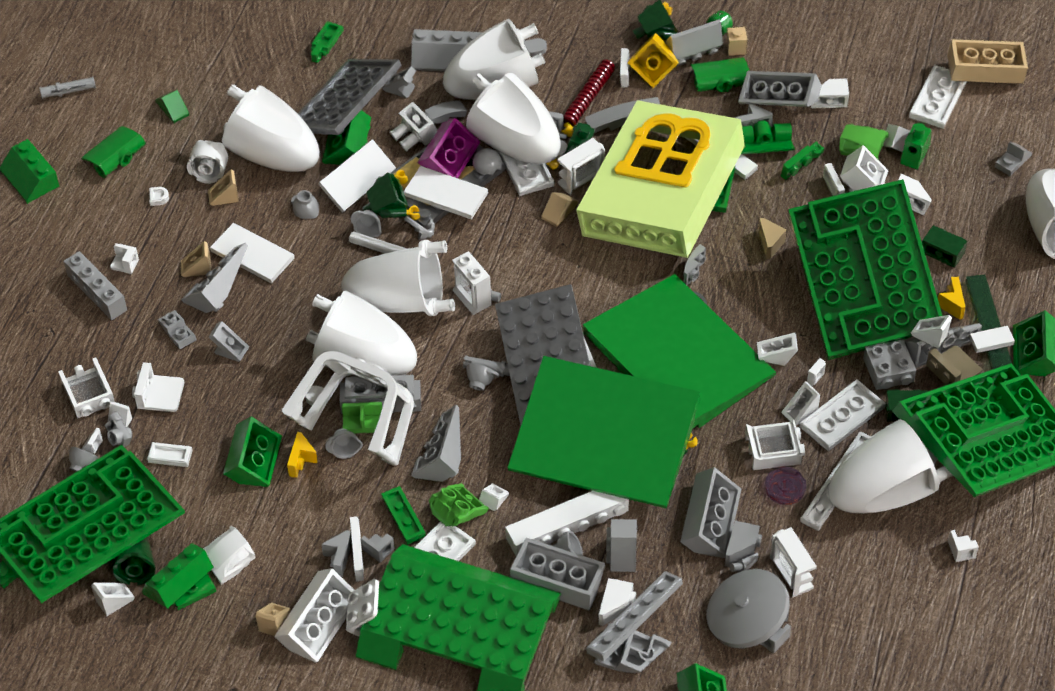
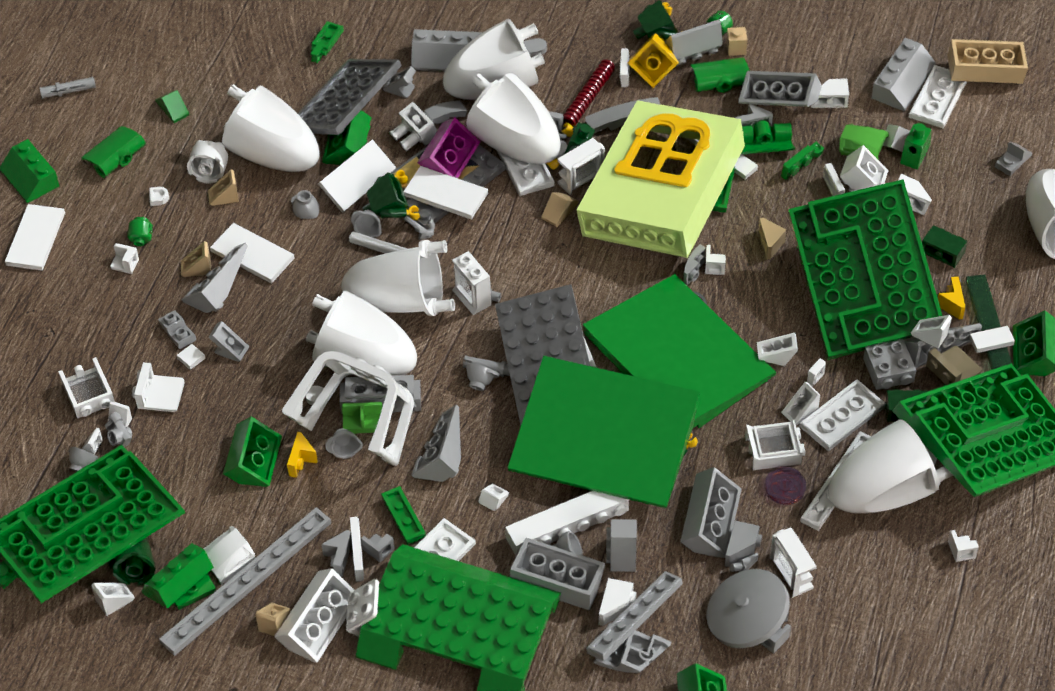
light grey brick [64,251,127,320] -> none
white tile [147,442,192,467] -> none
bright green slope [429,484,489,526] -> none
light grey hair [473,148,502,175] -> none
none -> white tile [5,204,65,271]
none -> green head [127,217,153,246]
none -> light grey plate [159,507,331,656]
none -> white tile [177,344,205,370]
none -> white panel [705,245,726,275]
none -> light grey slope [872,38,936,112]

